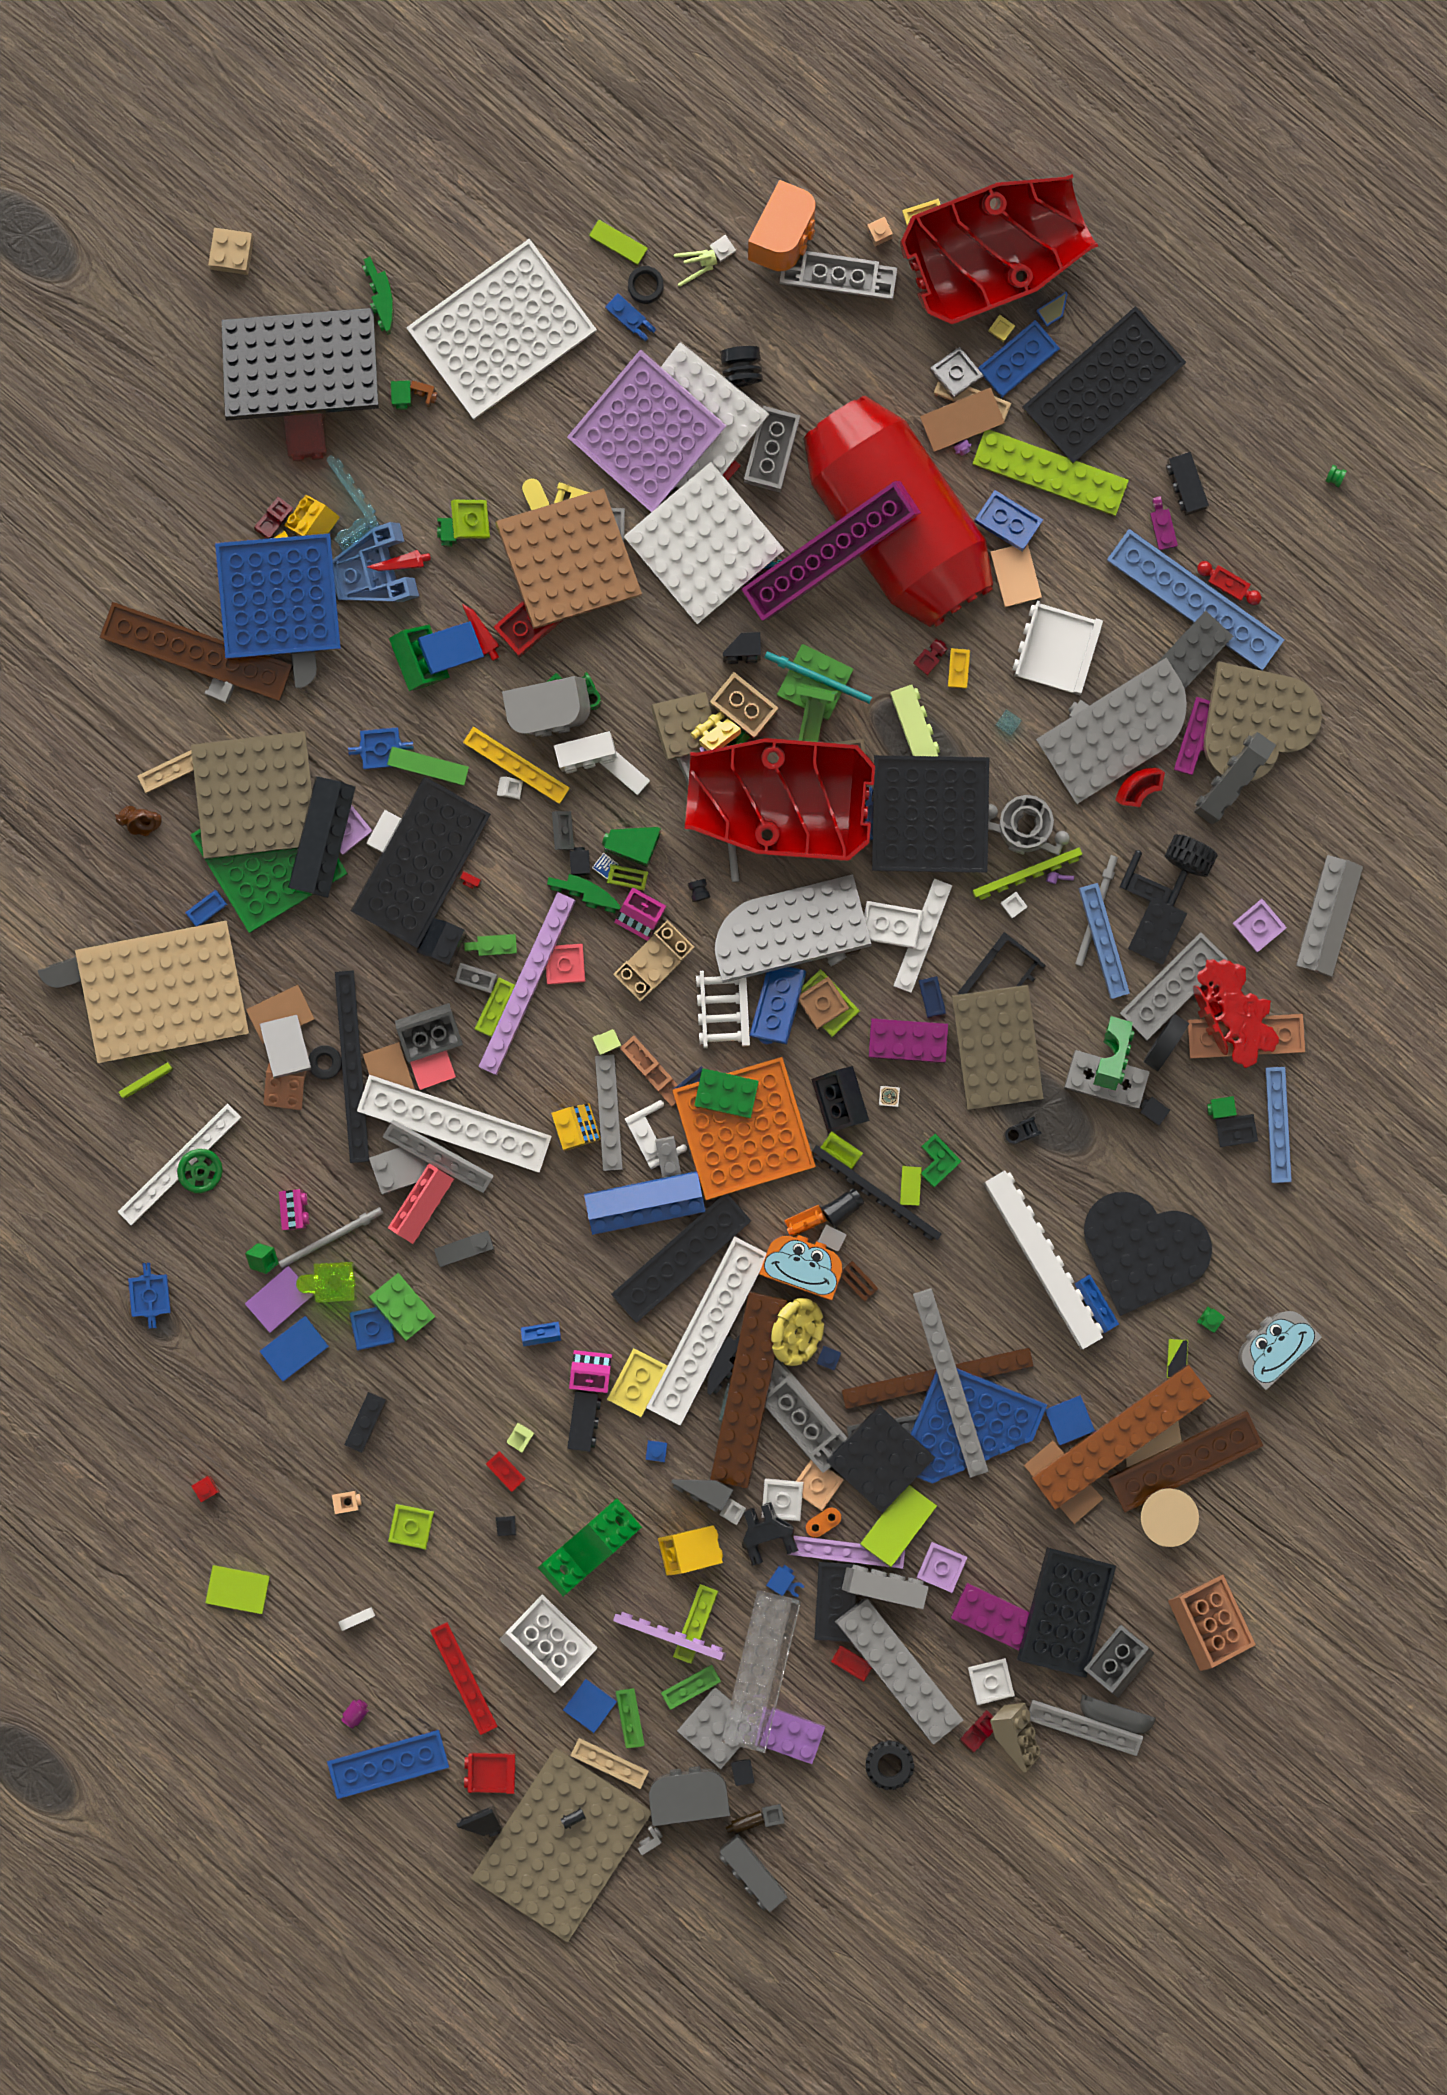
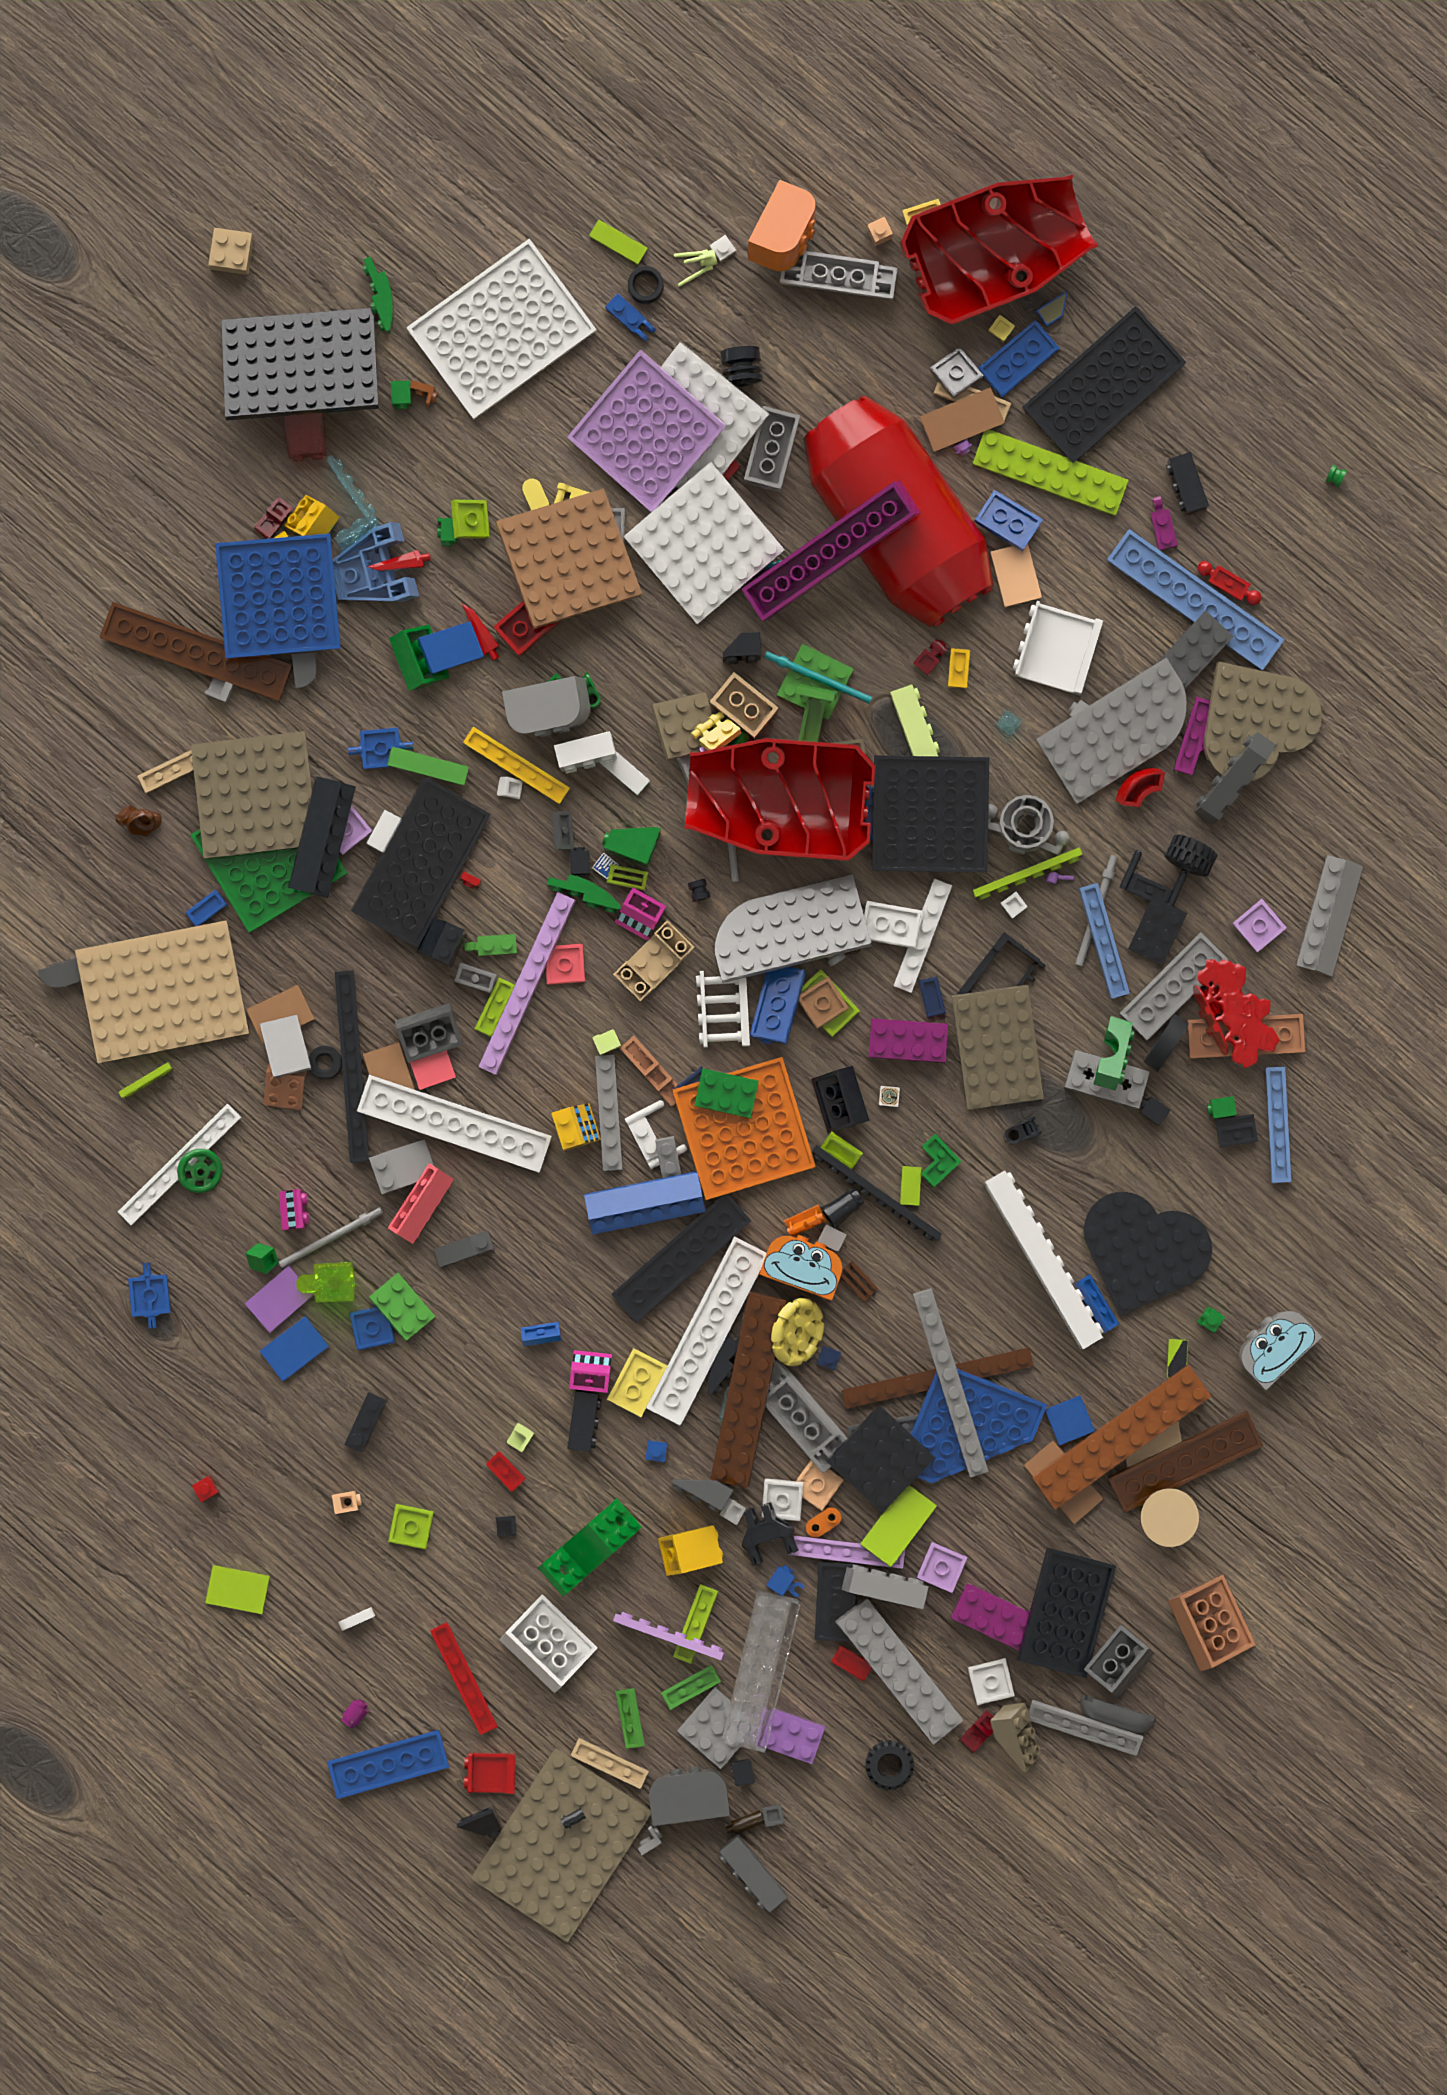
light grey plate [383,1120,493,1193] -> none
blue tile [563,1679,617,1733] -> none

